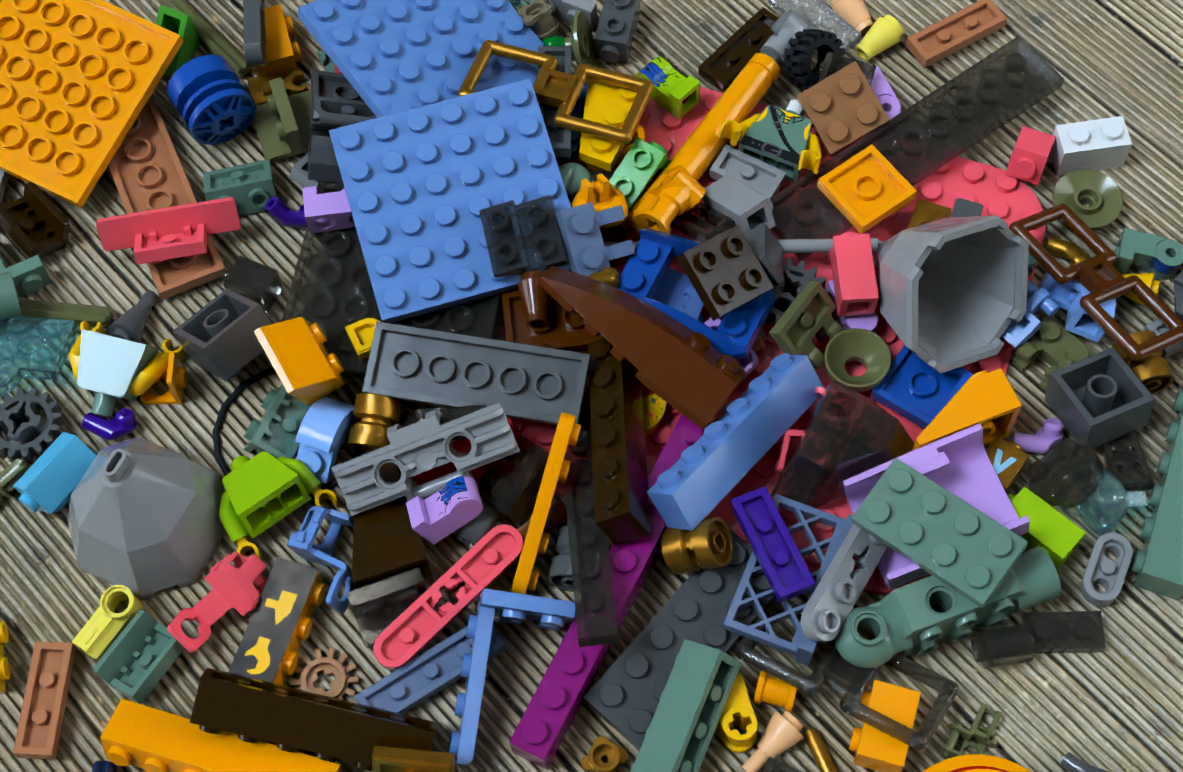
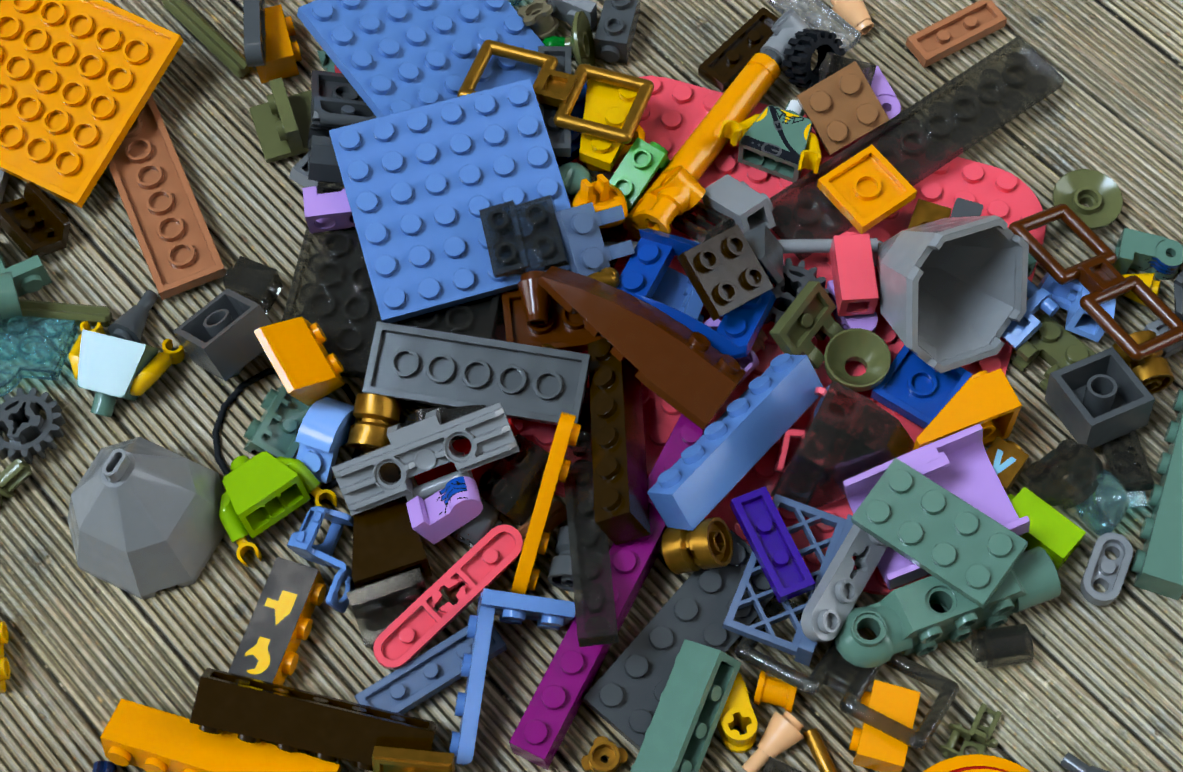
medium azure brick [13,432,97,514] -> none
nougat plate [13,641,76,760] -> none
light yellow piece [72,585,144,661] -> none
dark purple arm [82,408,137,440] -> none
sand green bracket [93,609,184,704] -> none
coral bracket [96,197,241,265] -> none
light orange bracket [141,352,188,405] -> none
bright green slope [156,5,201,77] -> none
blue wheel [167,54,256,145] -> none
coral piece [167,551,266,653] -> none
sand green bracket [203,159,277,216] -> none
pearl gold plate [247,70,308,106] -> none
dark purple arm [265,196,308,229] -> none
medium nougat gear [290,648,359,700] -> none
yellow tile [345,318,381,361] -> none
lime leg [636,57,700,120] -> none
yellow tile [642,394,666,436] -> none
light grey plate [709,145,786,202] -> none
light yellow cone [855,14,904,62] -> none
coral brick [1005,126,1056,185] -> none
lavender arm [1012,418,1064,454] -> none
clear smoke plate [1021,611,1106,654] -> none
pearl gold arm [1045,236,1090,267] -> none
white brick [1050,116,1132,176] -> none

